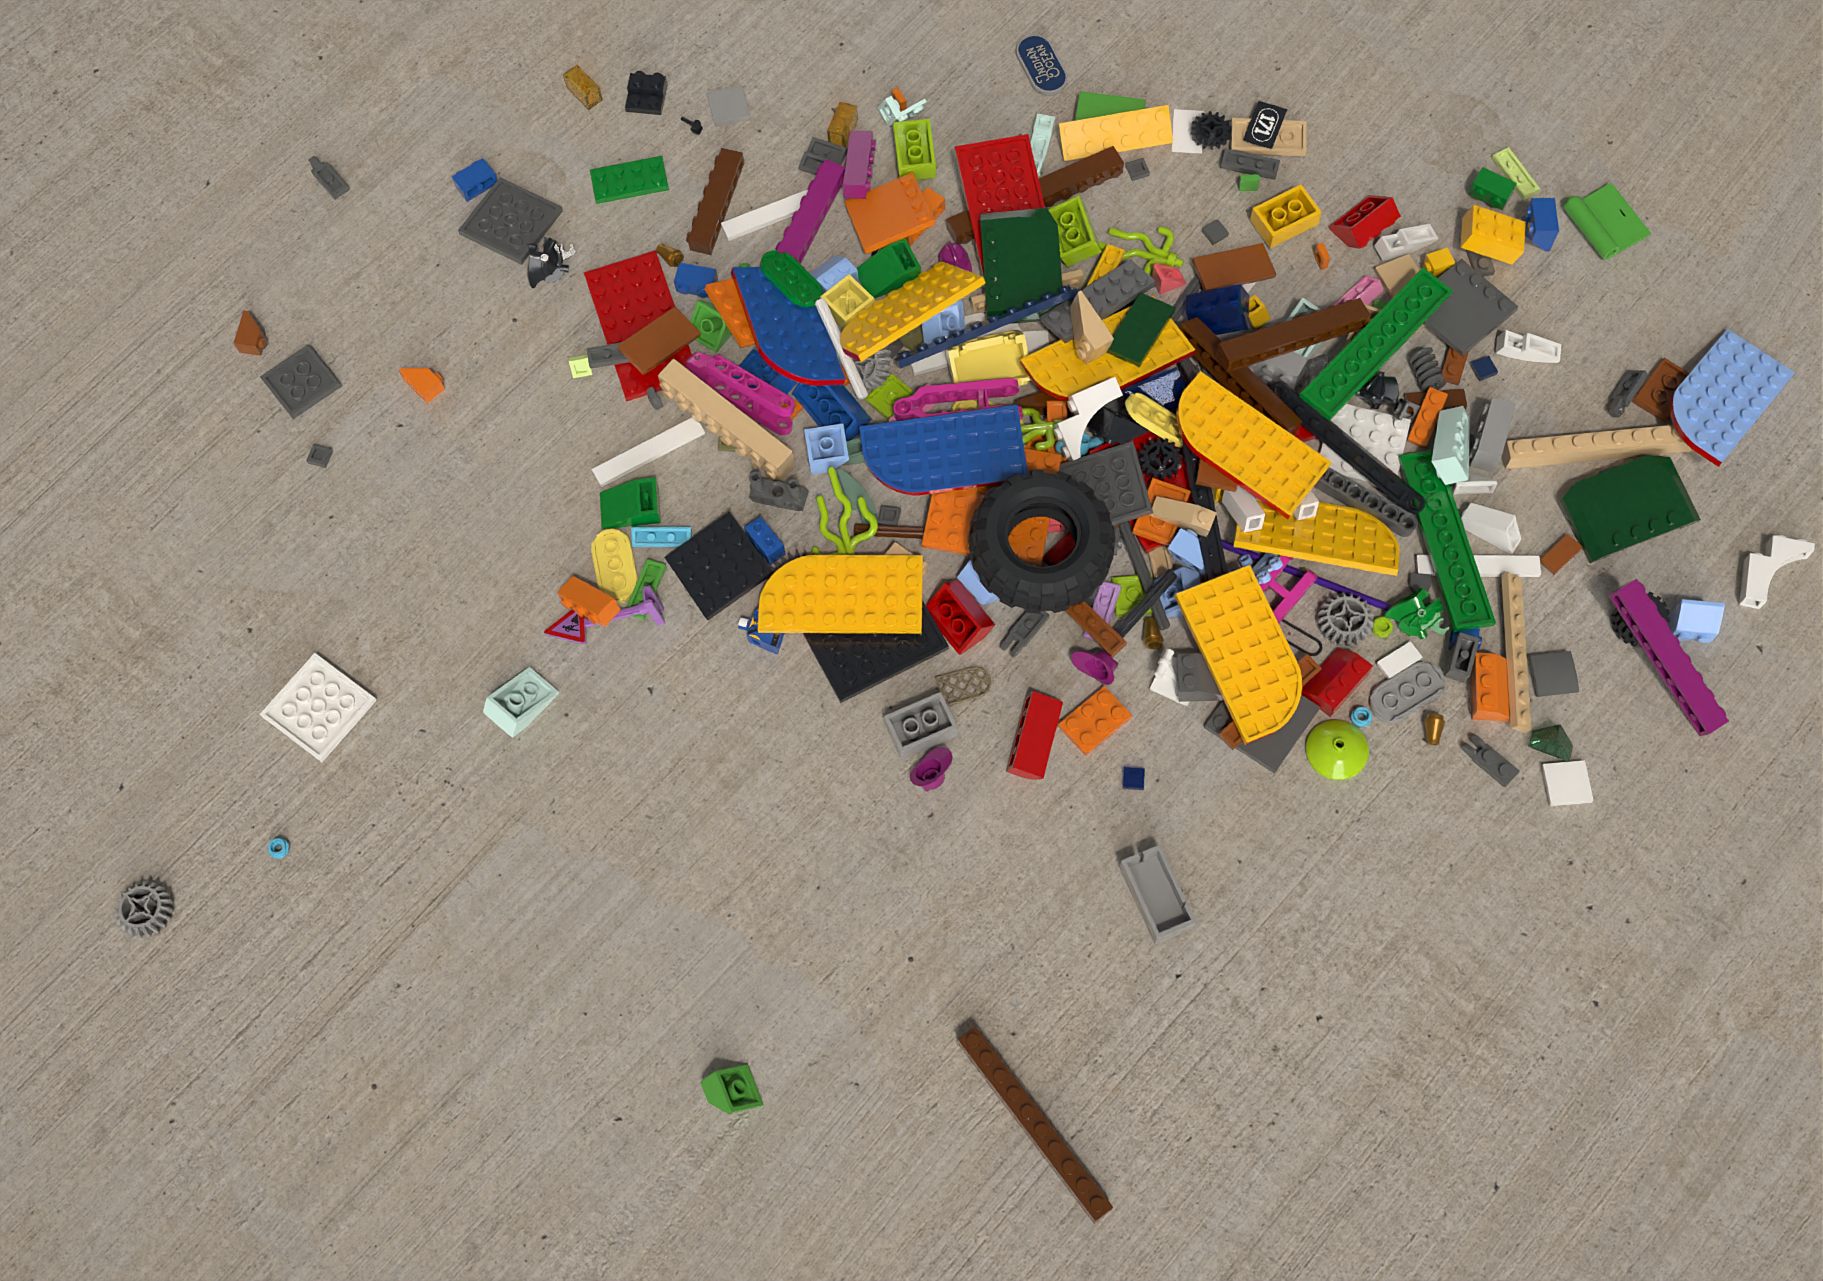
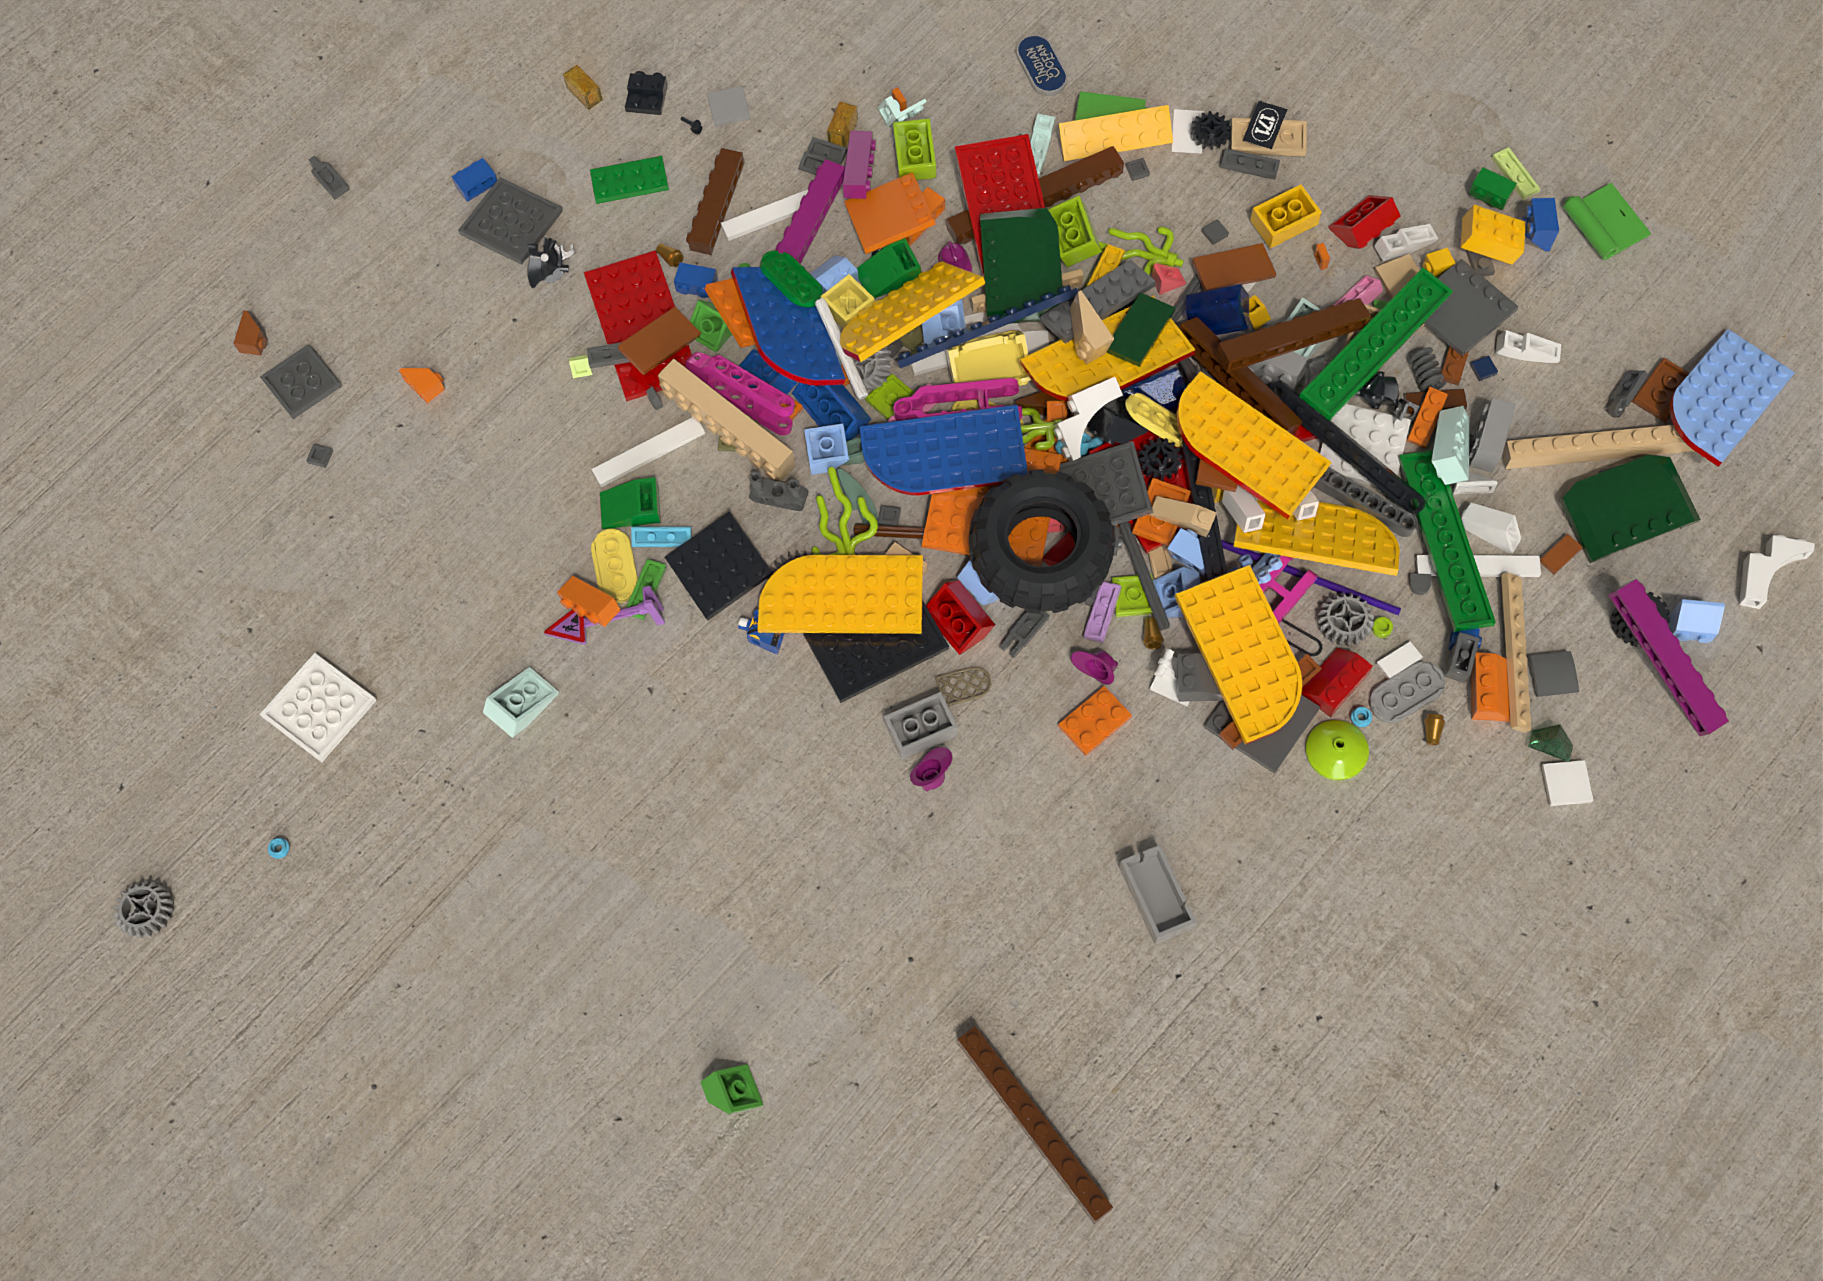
blue brick [744,516,786,566] -> none
red brick [1006,691,1063,780] -> none
dark orange plate [1041,563,1127,658] -> none
black axle [1115,570,1177,638] -> none
clear blue tile [1123,767,1145,790] -> none
bright green tile [1239,174,1260,191] -> none
green helmet [1384,587,1450,639] -> none
dark grey hinge [1461,734,1520,787] -> none

